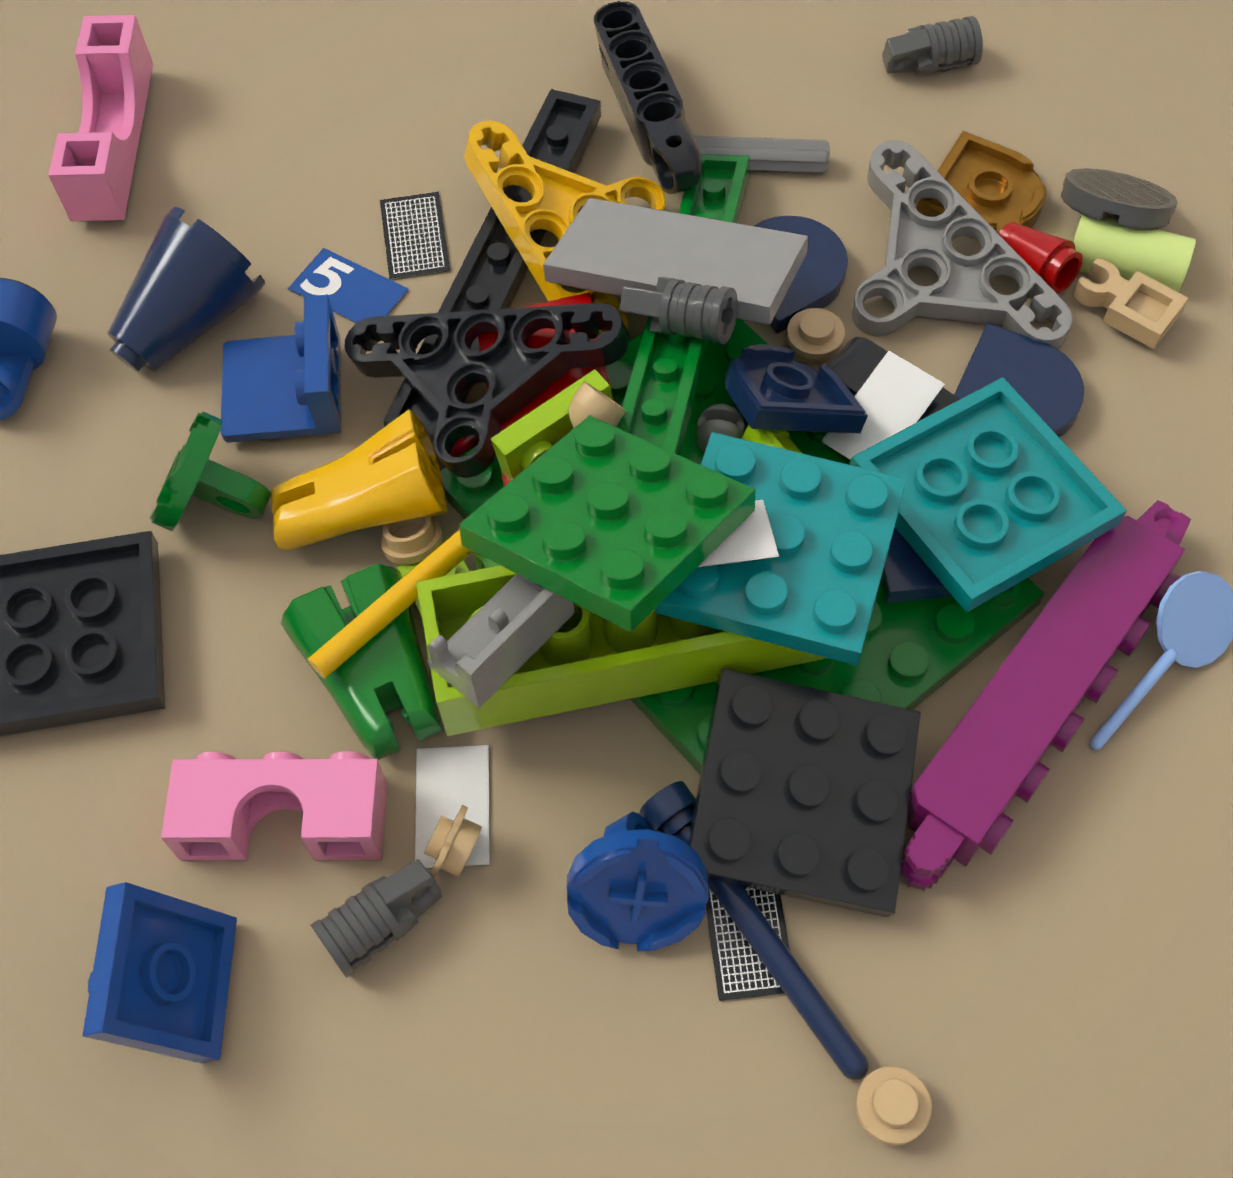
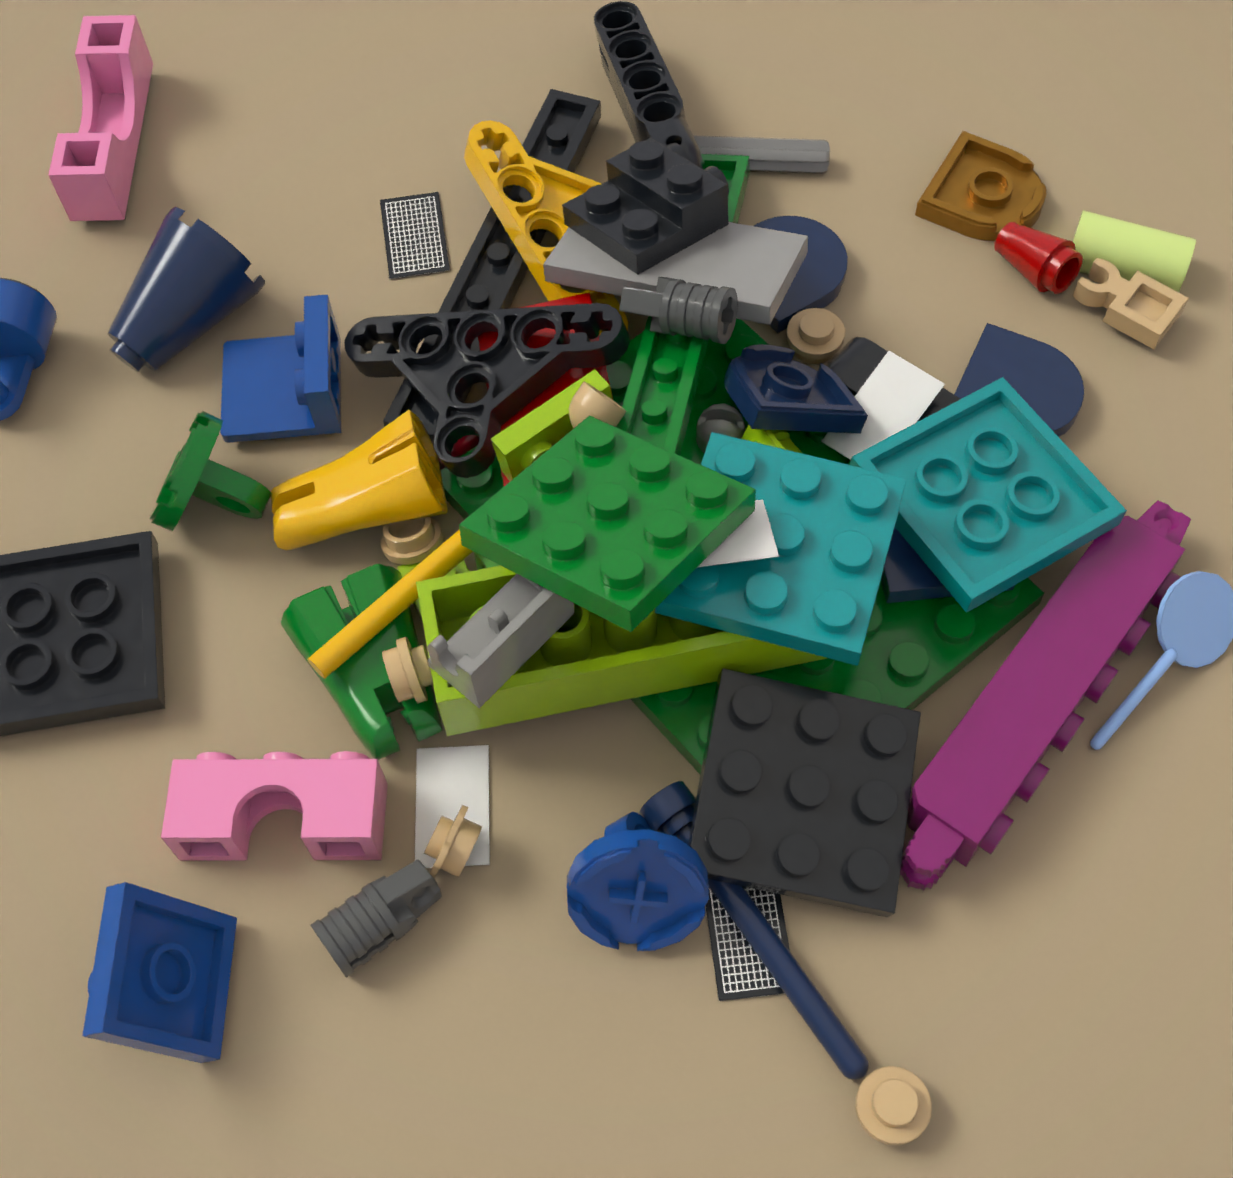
blue sticker [288,248,409,323] -> none
light grey beam [852,140,1073,349] -> none
dark grey hinge [882,16,983,74] -> none
dark grey tile [1061,168,1178,230] -> none
none -> tan plate [382,637,433,703]
none -> black plate [562,138,729,275]

